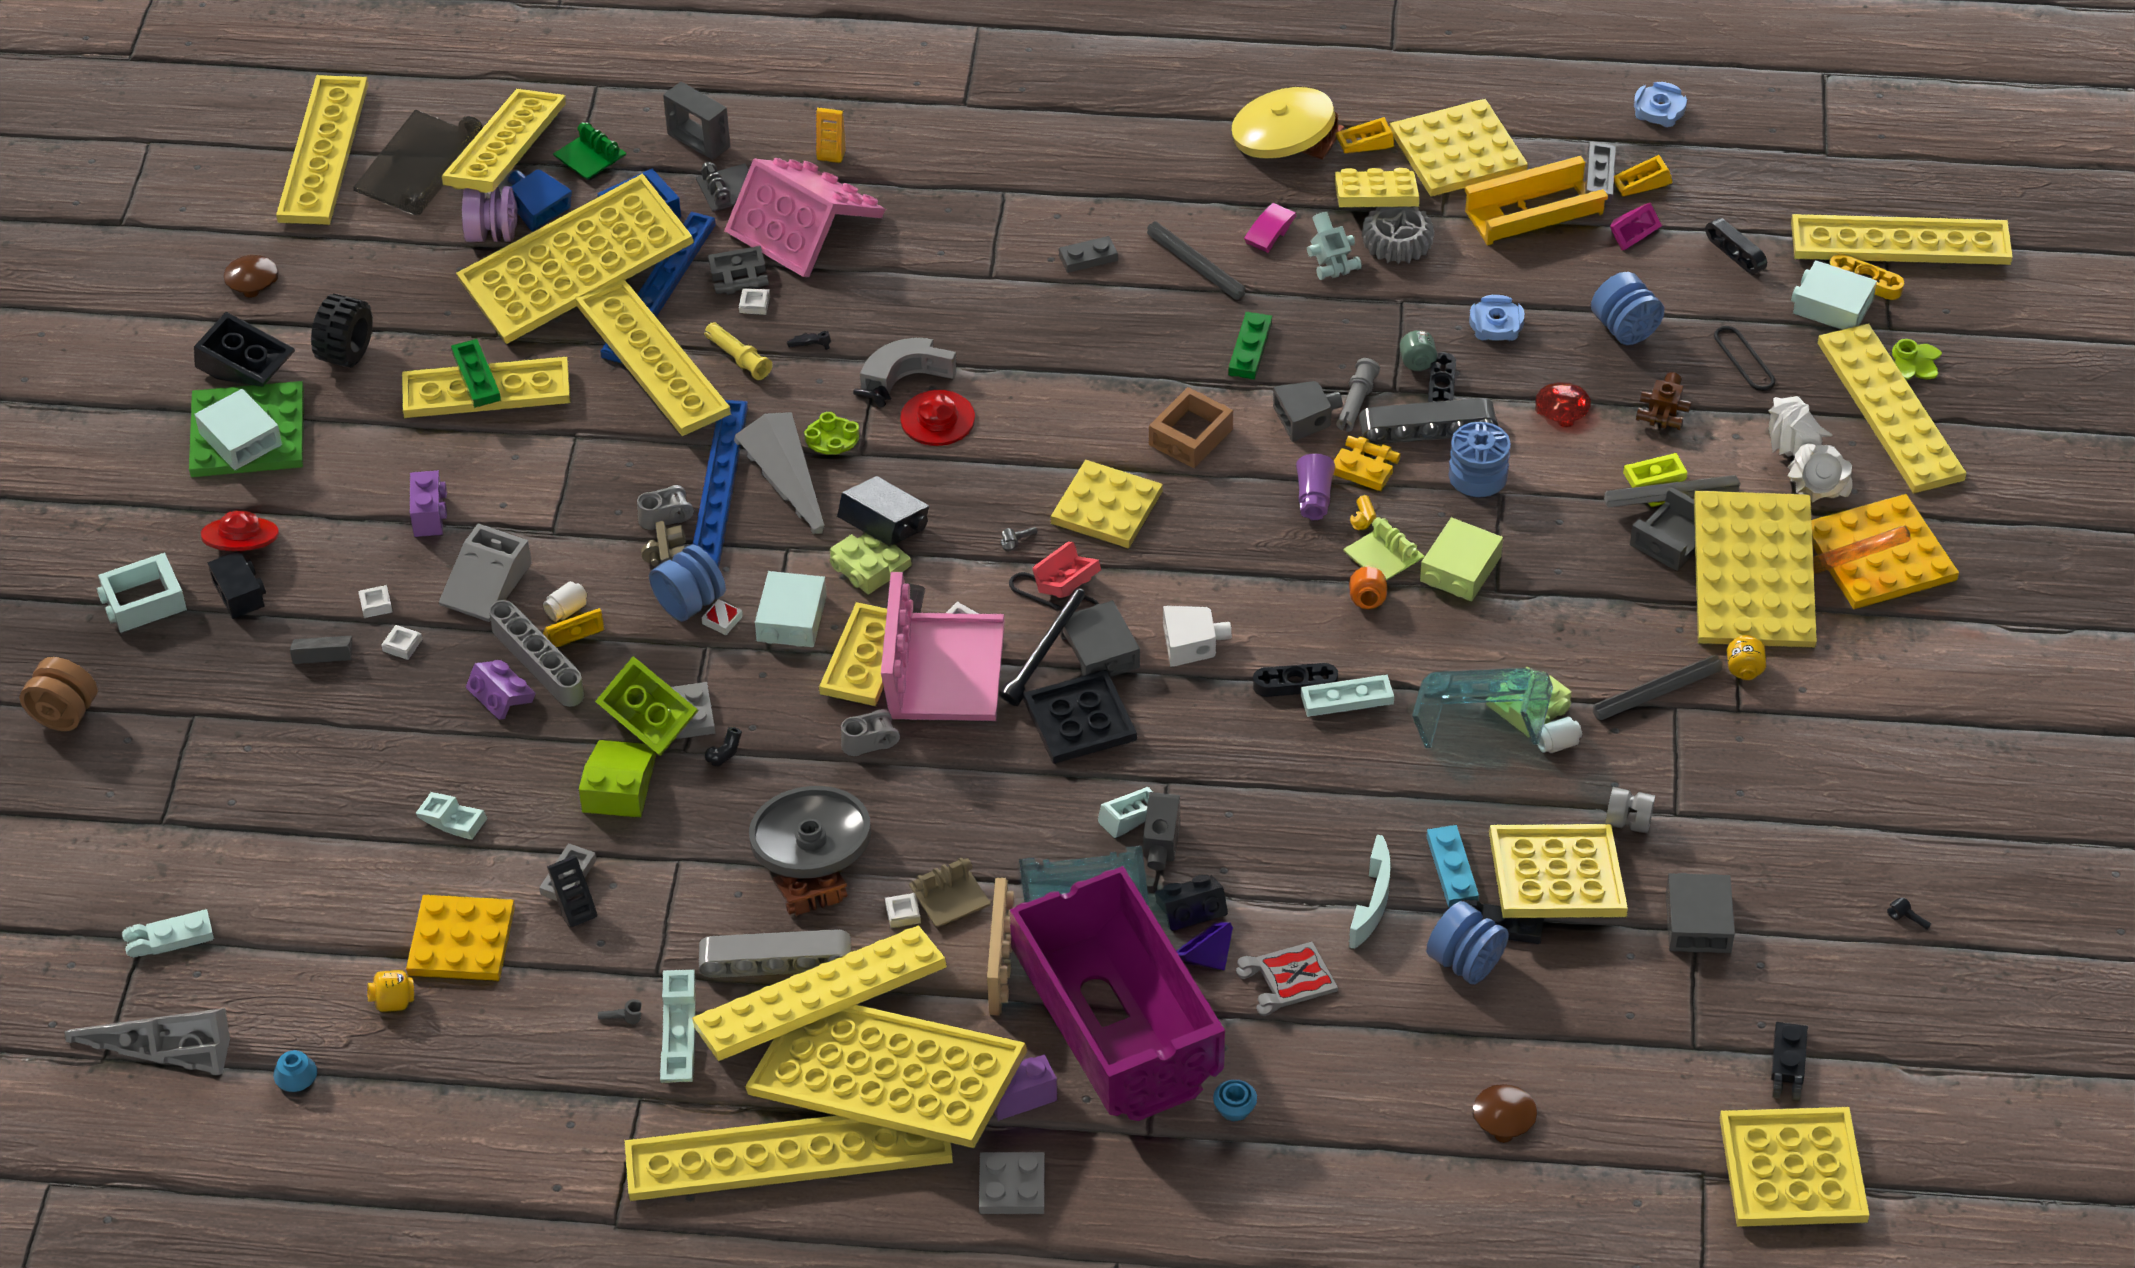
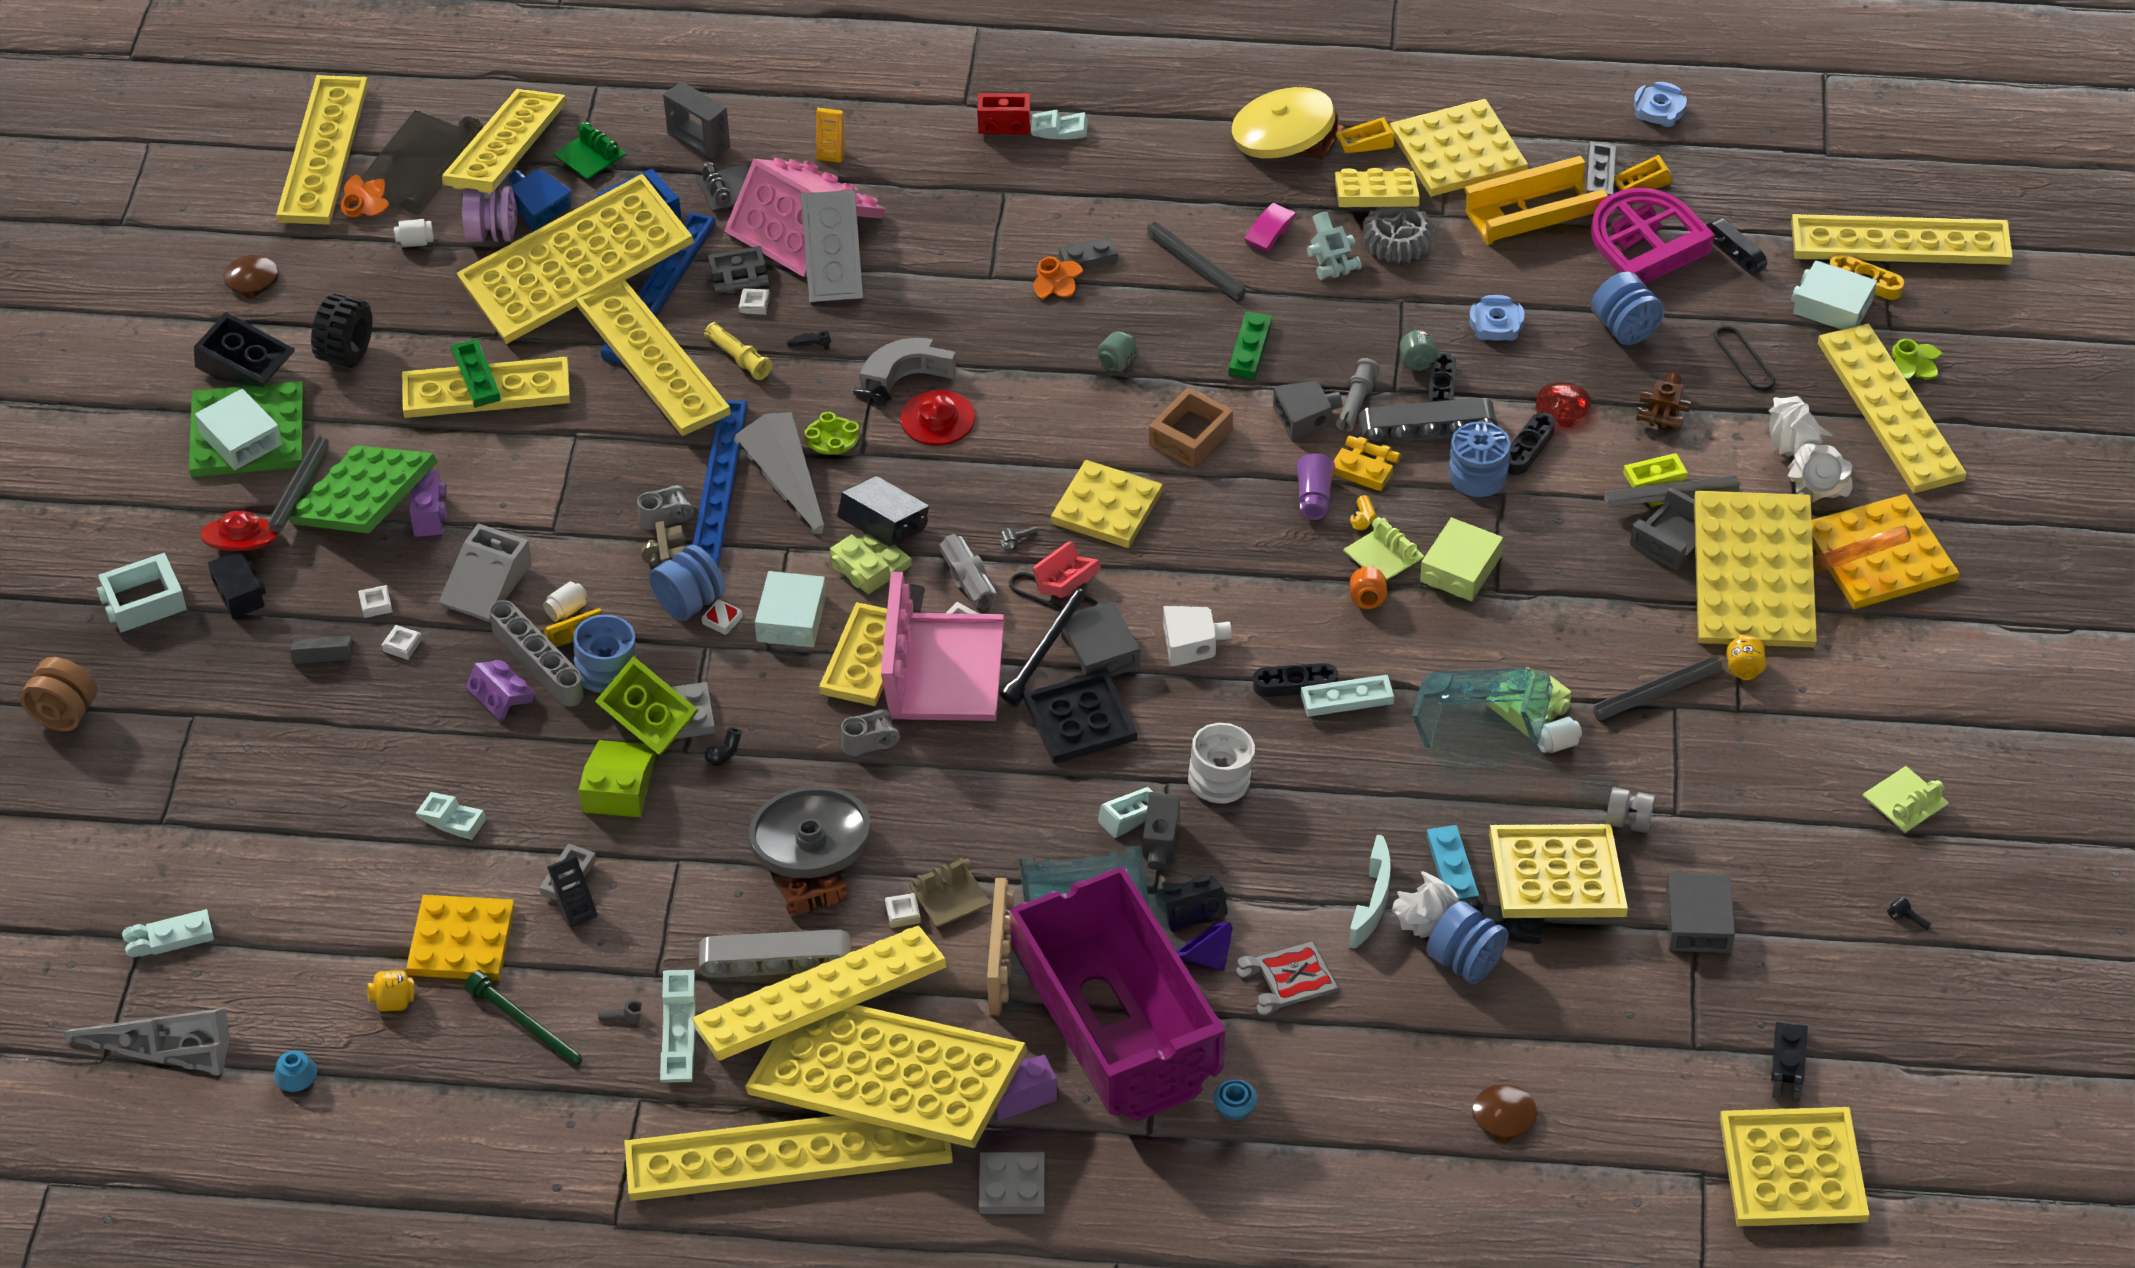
none -> dark grey axle [268,436,329,533]
none -> bright green plate [289,446,438,533]
none -> orange plate [341,174,389,218]
none -> white brick [394,219,434,248]
none -> dark green piece [464,970,582,1065]
none -> medium blue wheel [573,614,636,693]
none -> light grey plate [801,189,863,302]
none -> light grey piece [939,534,997,610]
none -> red brick [977,93,1031,135]
none -> light aqua slope [1031,110,1088,139]
none -> orange plate [1033,256,1084,300]
none -> sand green head [1097,331,1138,372]
none -> white wheel [1188,723,1255,804]
none -> white hair [1392,871,1459,938]
none -> black beam [1508,412,1555,475]
none -> dark pink window [1591,188,1715,284]
none -> yellowish green hinge [1862,766,1949,833]

